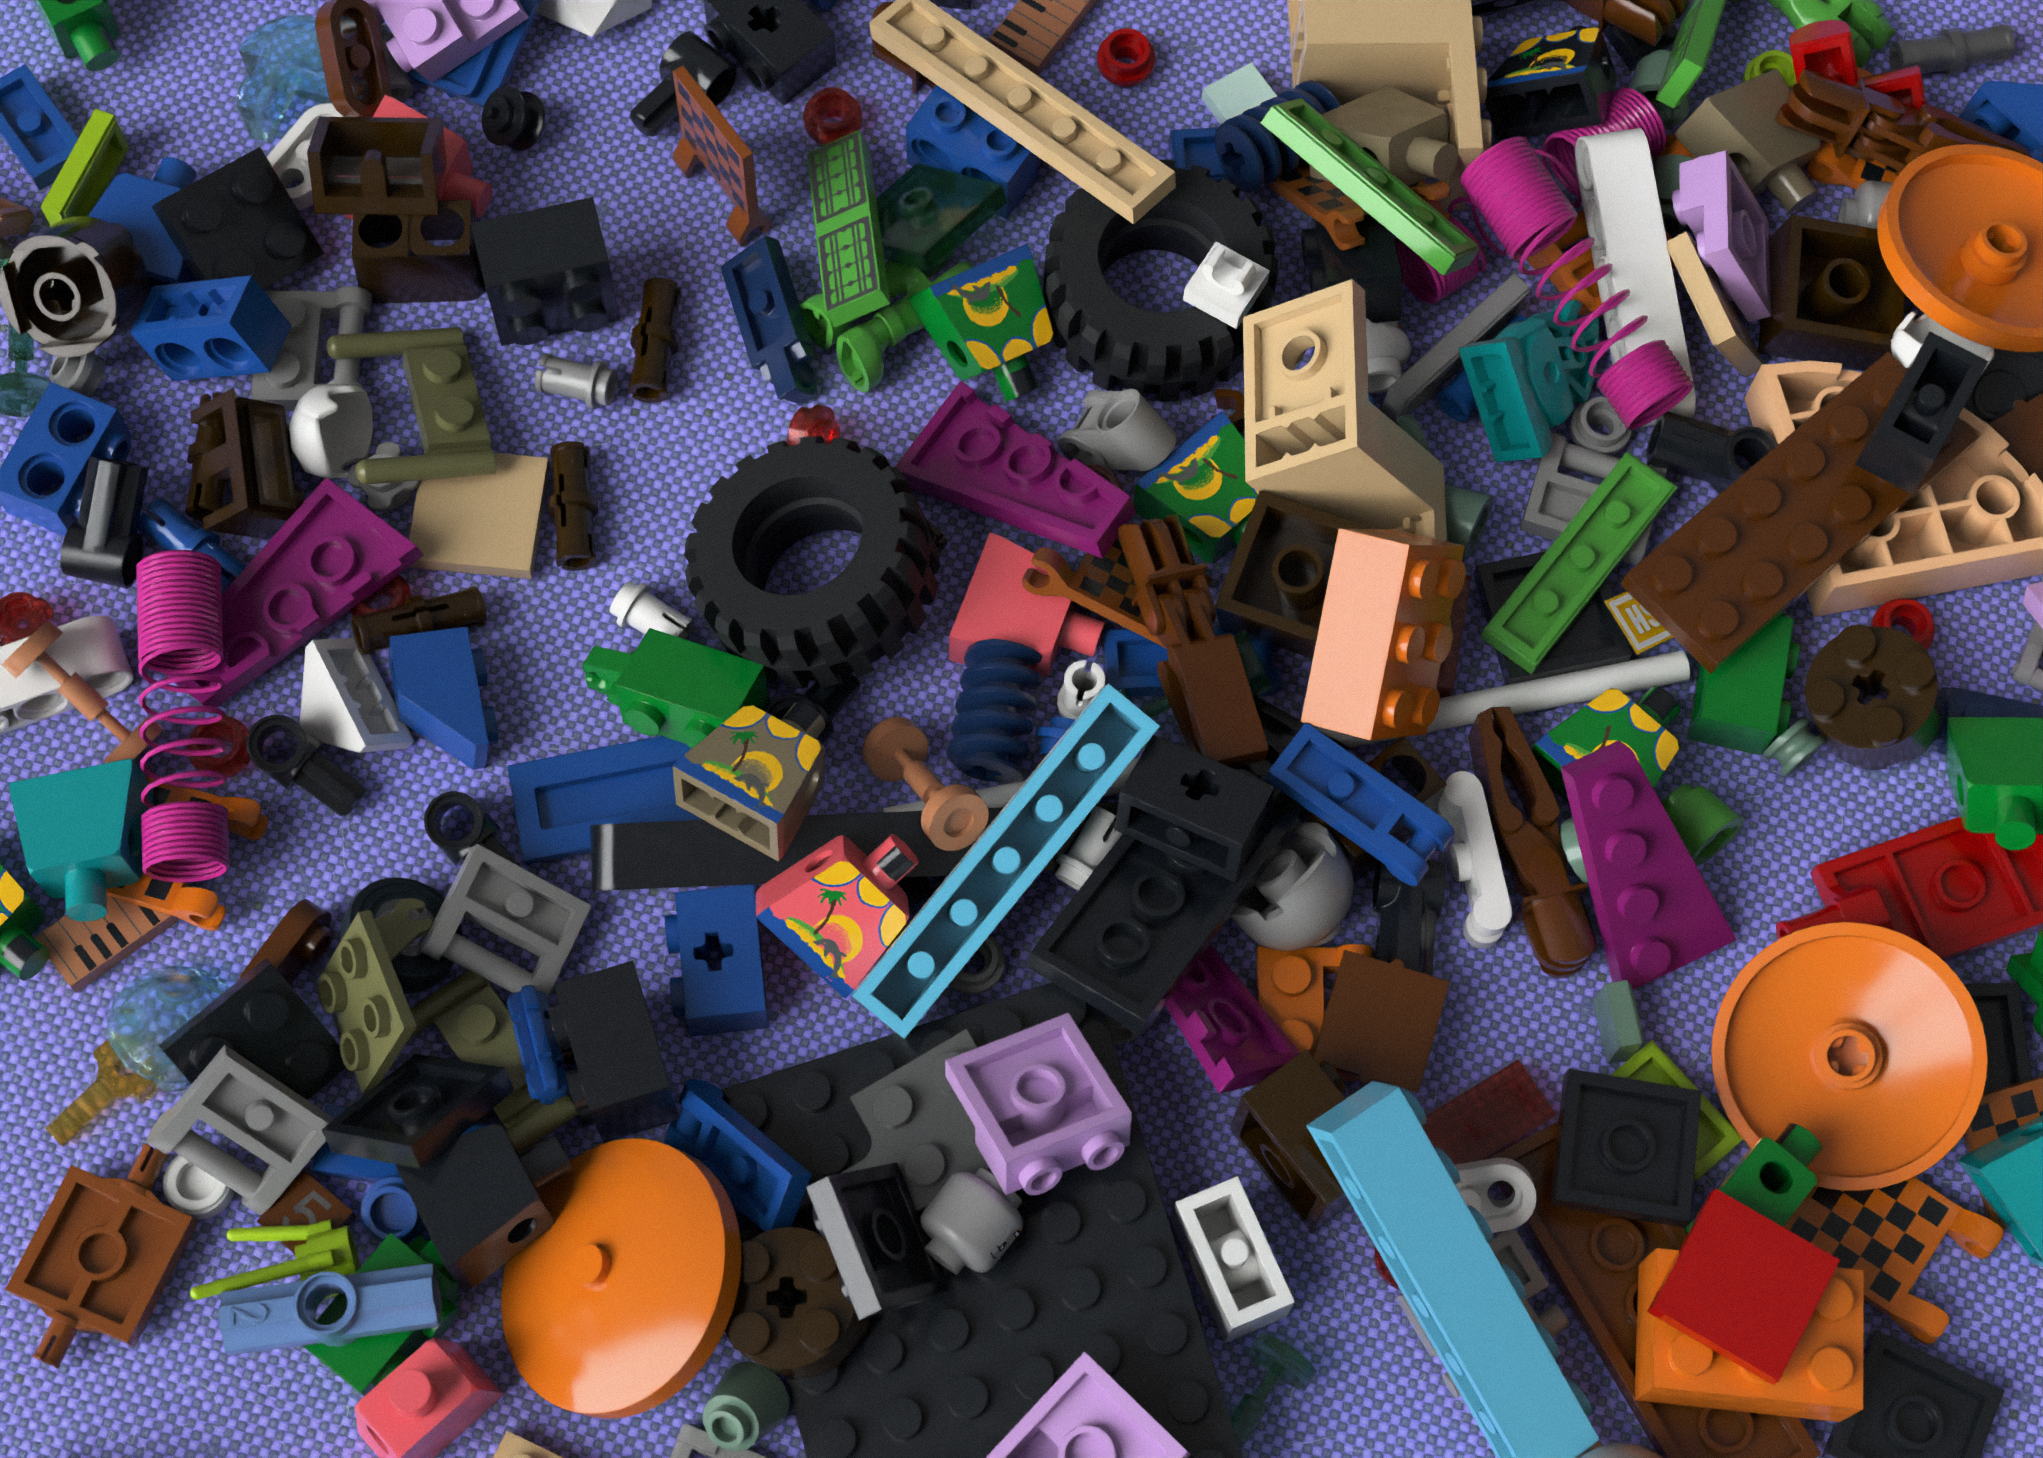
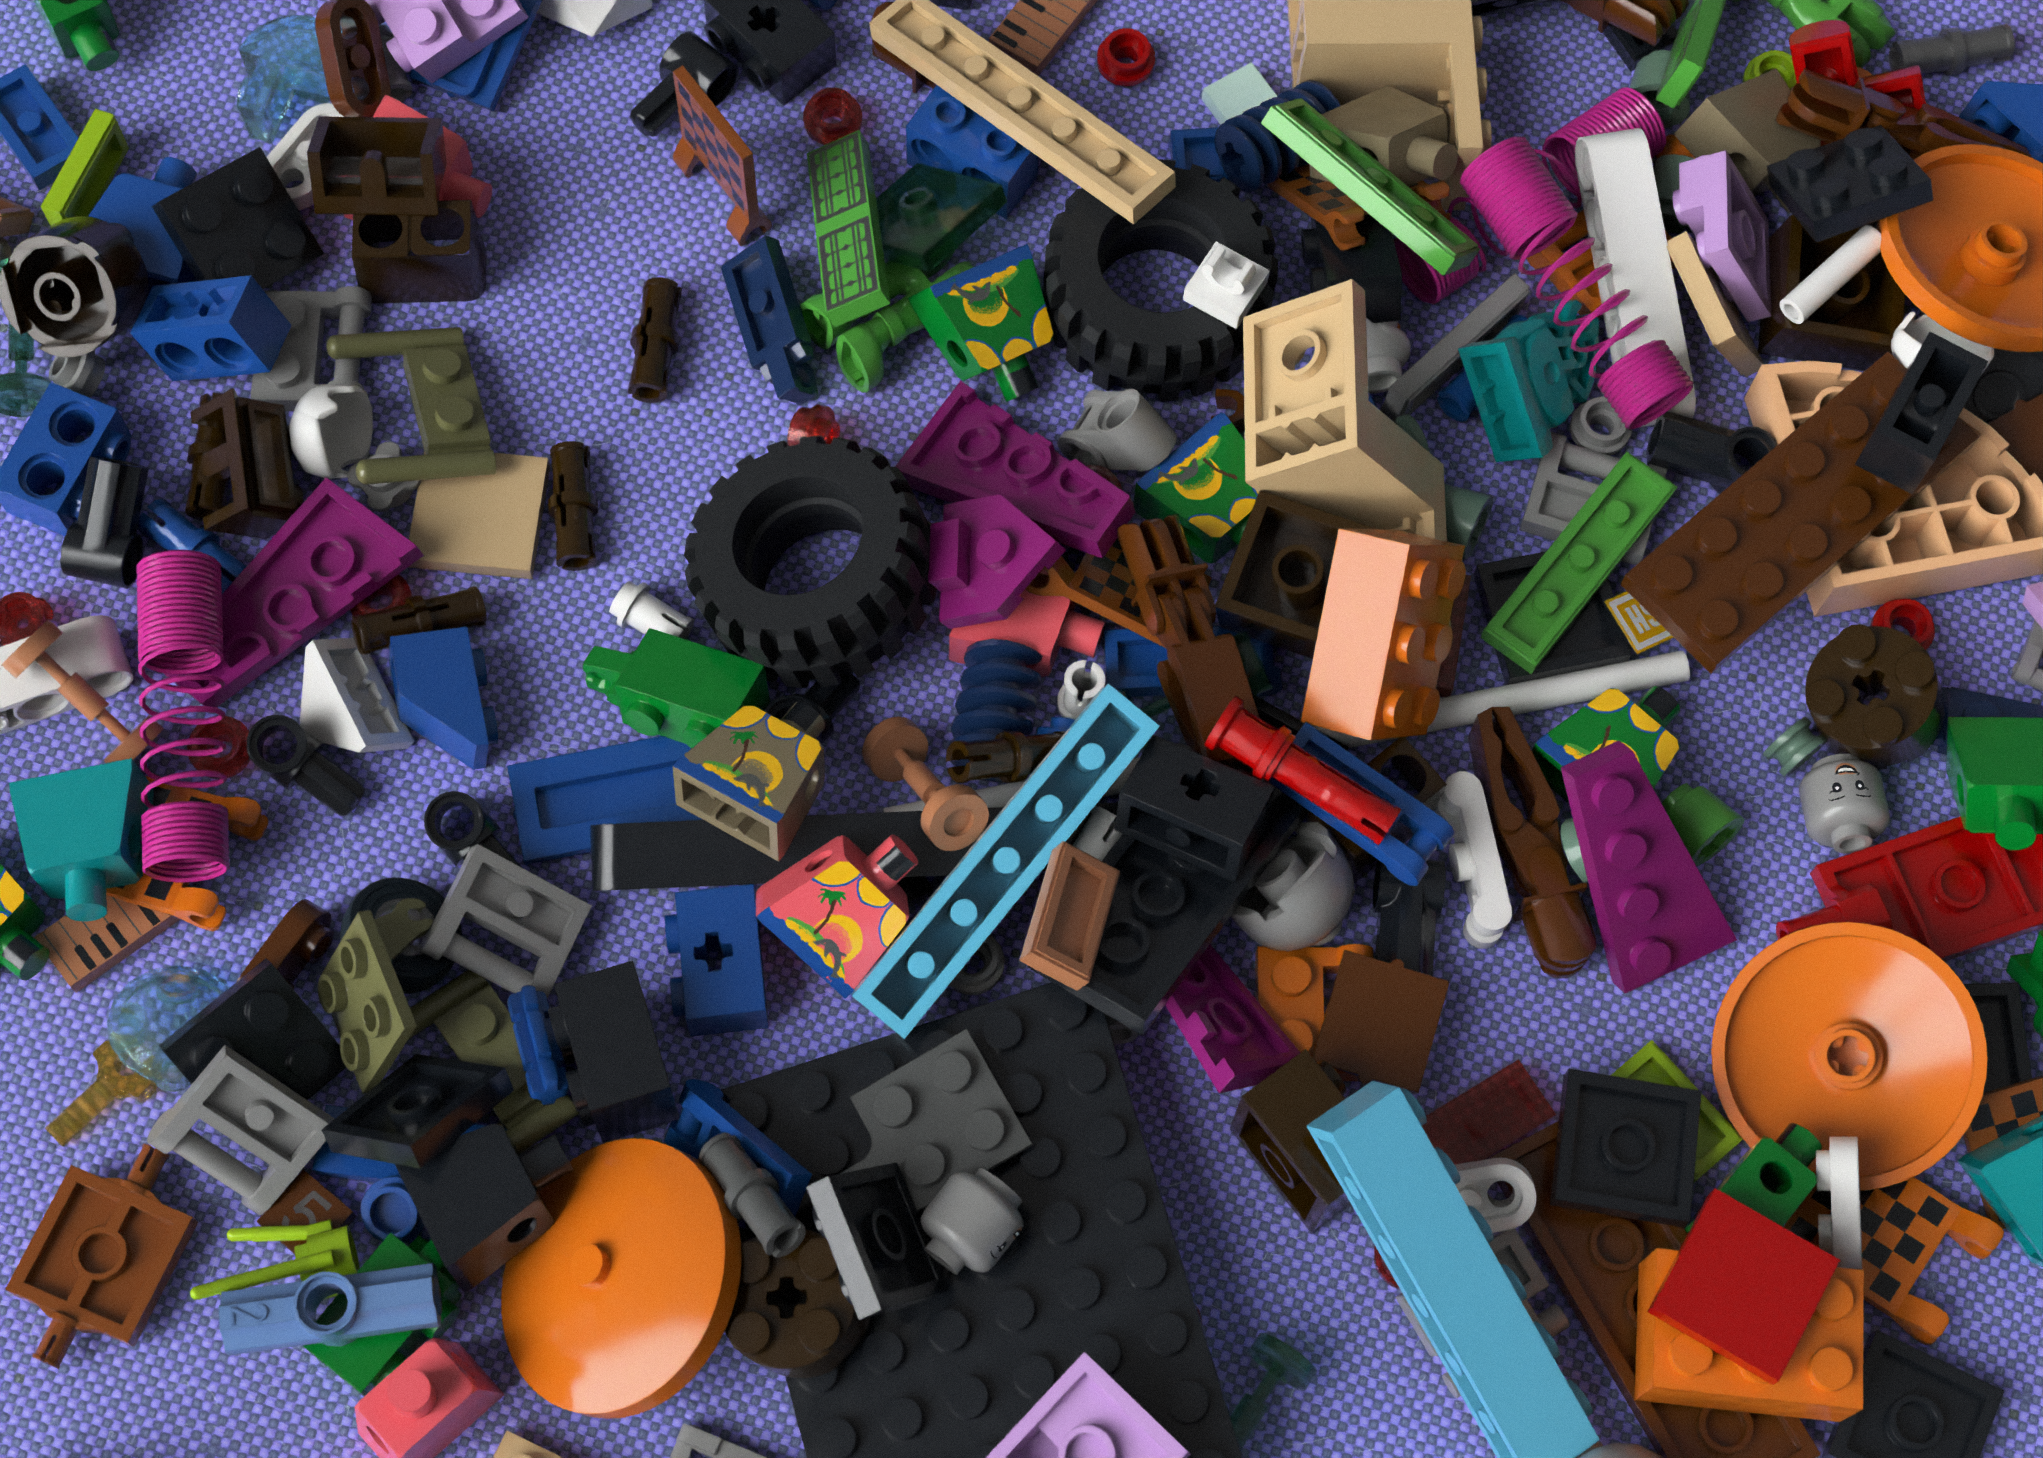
white tile [163,1155,235,1219] -> none
black brick [471,197,620,346] -> none
black wheel [482,86,545,151] -> none
light grey pin [535,353,618,409] -> none
sand green hat [703,1361,789,1451] -> none
lavender plate [945,1013,1132,1195] -> none
white brick [1170,1176,1295,1343] -> none
black torso [1485,26,1617,140] -> none
sand green tile [1592,980,1644,1064] -> none
green hinge [1687,613,1800,755] -> none
none -> dark grey pin [699,1132,806,1258]
none -> magenta plate [928,494,1066,629]
none -> dark brown pin [946,731,1066,783]
none -> nougat tile [1019,841,1120,991]
none -> red pin [1204,695,1402,846]
none -> black plate [1767,125,1933,243]
none -> white piece [1780,225,1882,324]
none -> light grey head [1798,754,1890,854]
none -> white plate [1816,1136,1862,1269]

